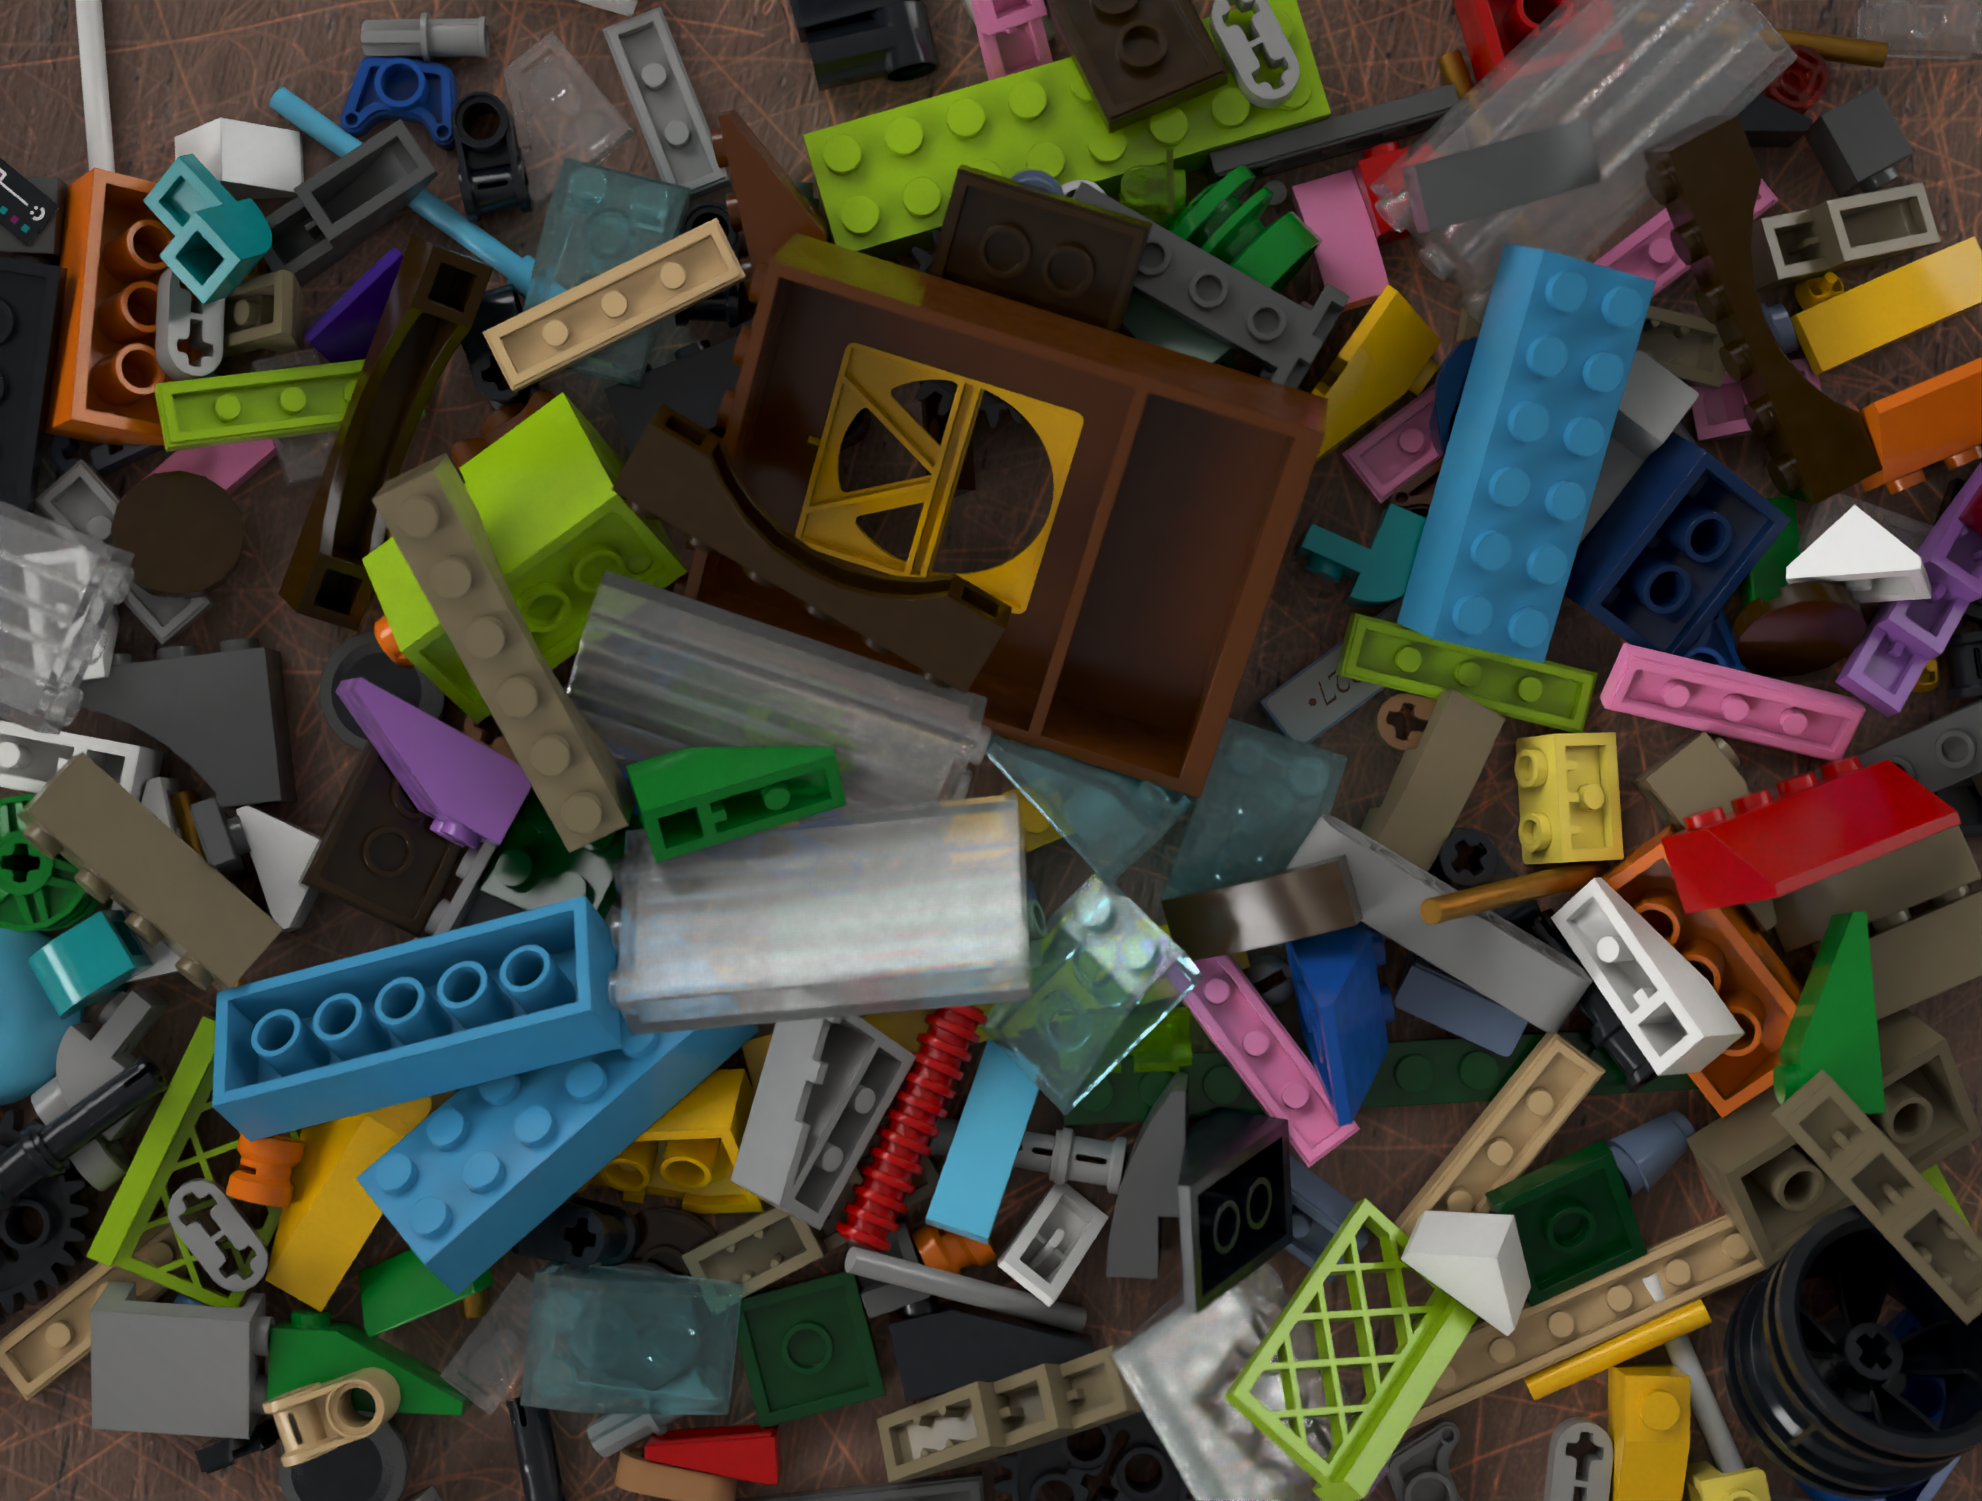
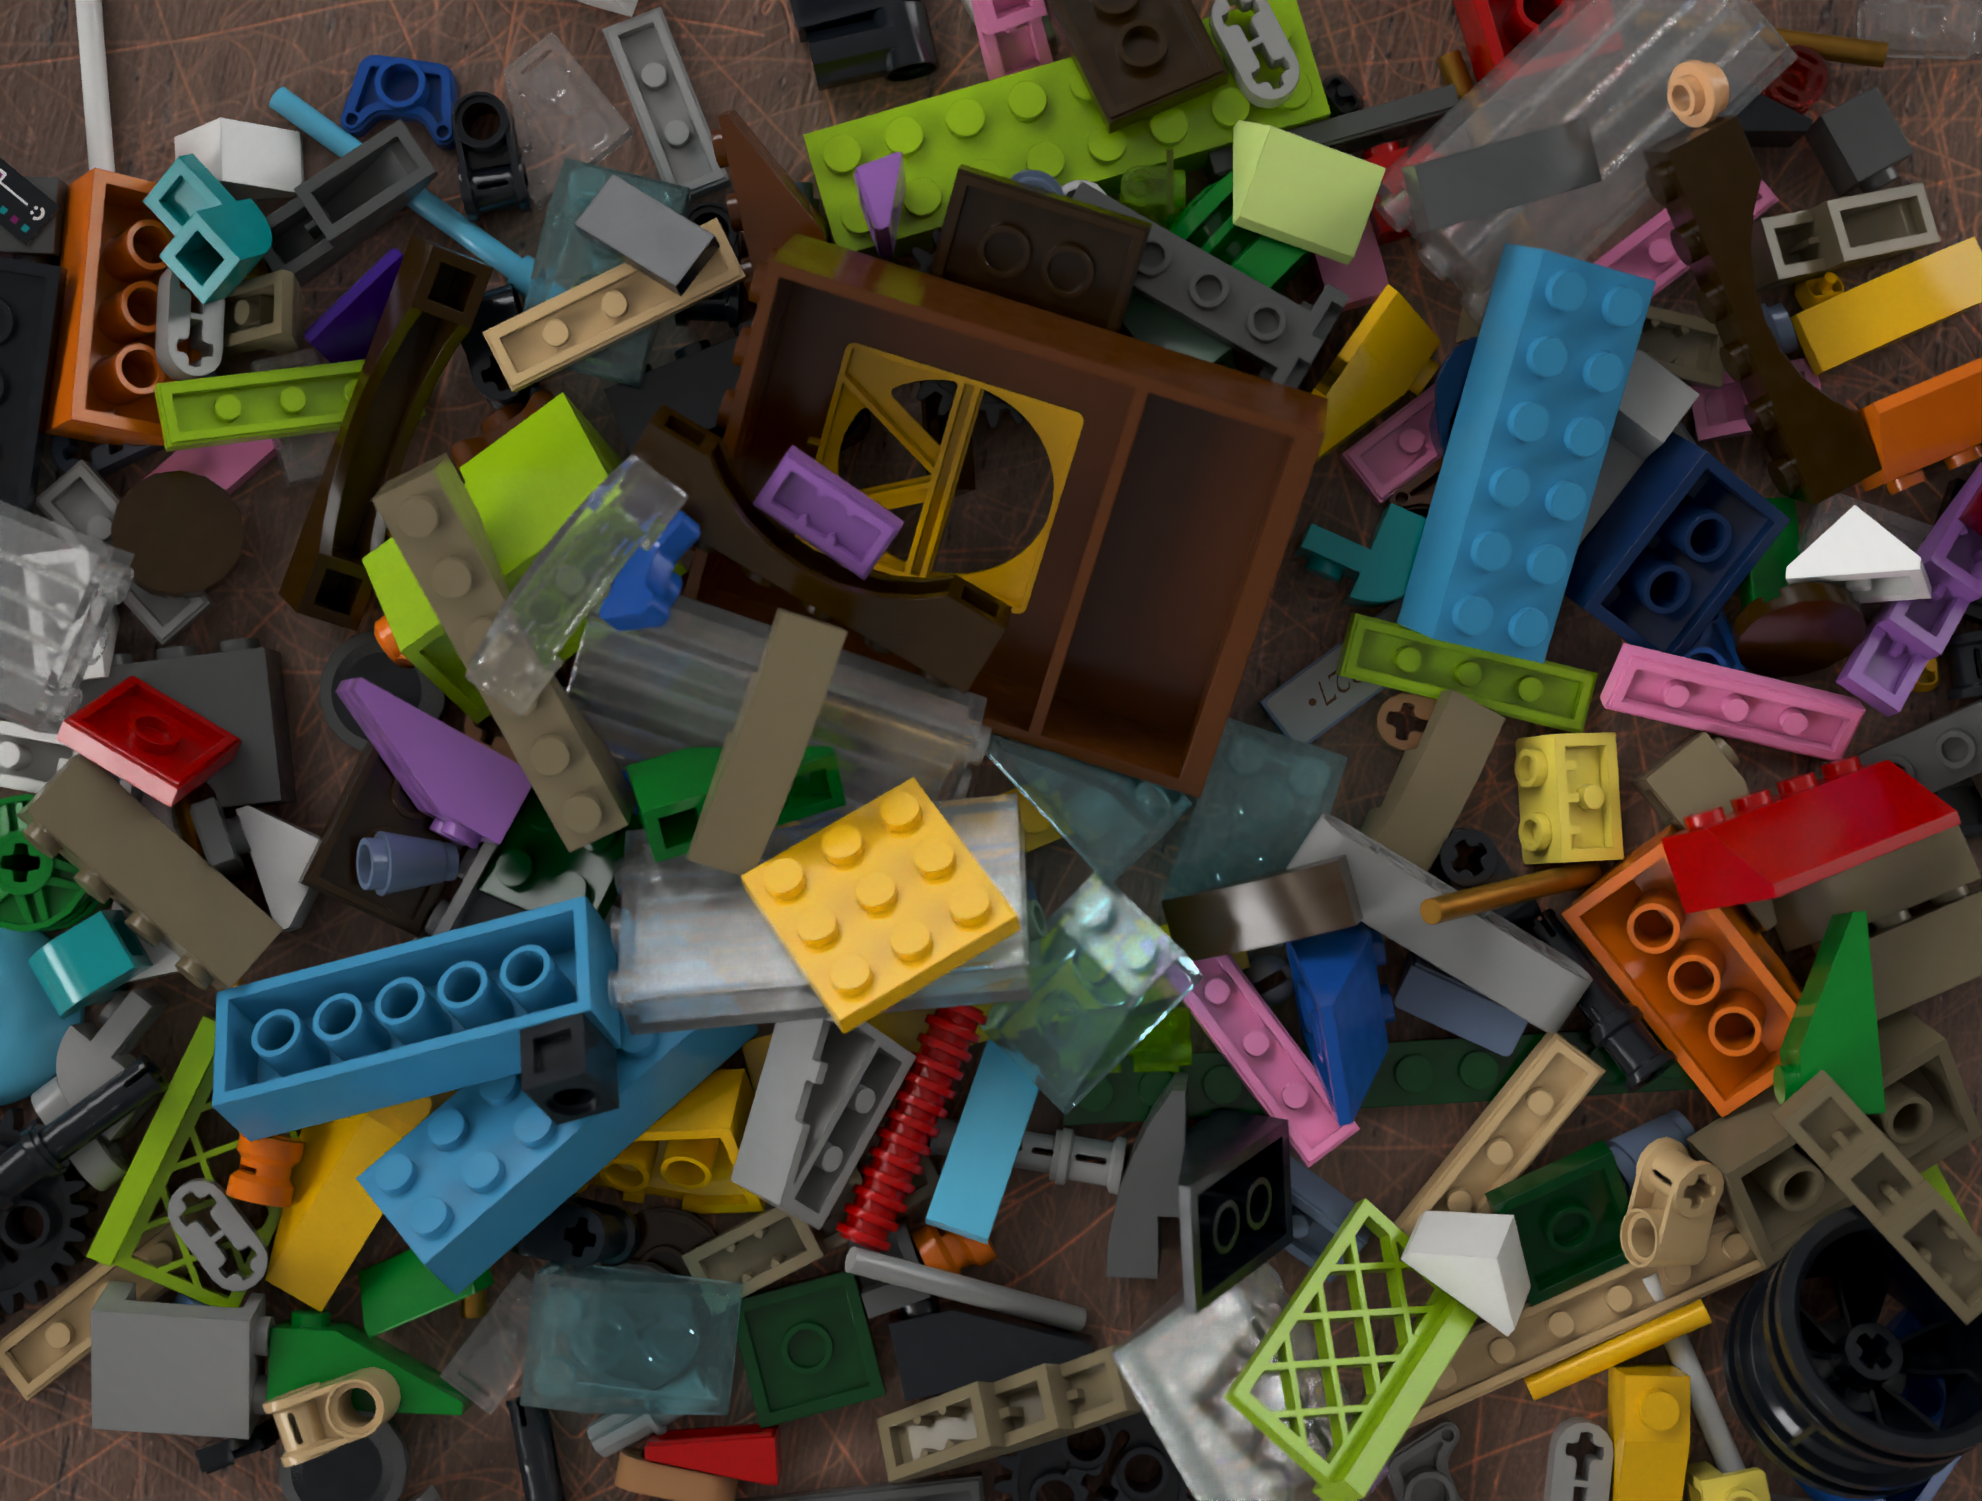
light grey axle [361,12,490,62] -> none
white slope [997,1182,1109,1307] -> none
white slope [1551,878,1745,1076] -> none
none -> red tile [56,675,242,808]
none -> sand blue cone [356,831,459,896]
none -> clear slope [465,454,689,716]
none -> black brick [520,1012,620,1125]
none -> tile [574,174,720,296]
none -> blue piece [599,511,701,631]
none -> dark tan slope [686,608,847,876]
none -> yellow plate [740,777,1021,1034]
none -> medium lavender plate [752,445,904,581]
none -> medium lavender slope [854,152,906,260]
none -> yellowish green slope [1233,120,1386,265]
none -> black rock [1322,74,1364,118]
none -> tan piece [1620,1137,1724,1268]
none -> light nougat plate [1667,60,1730,128]

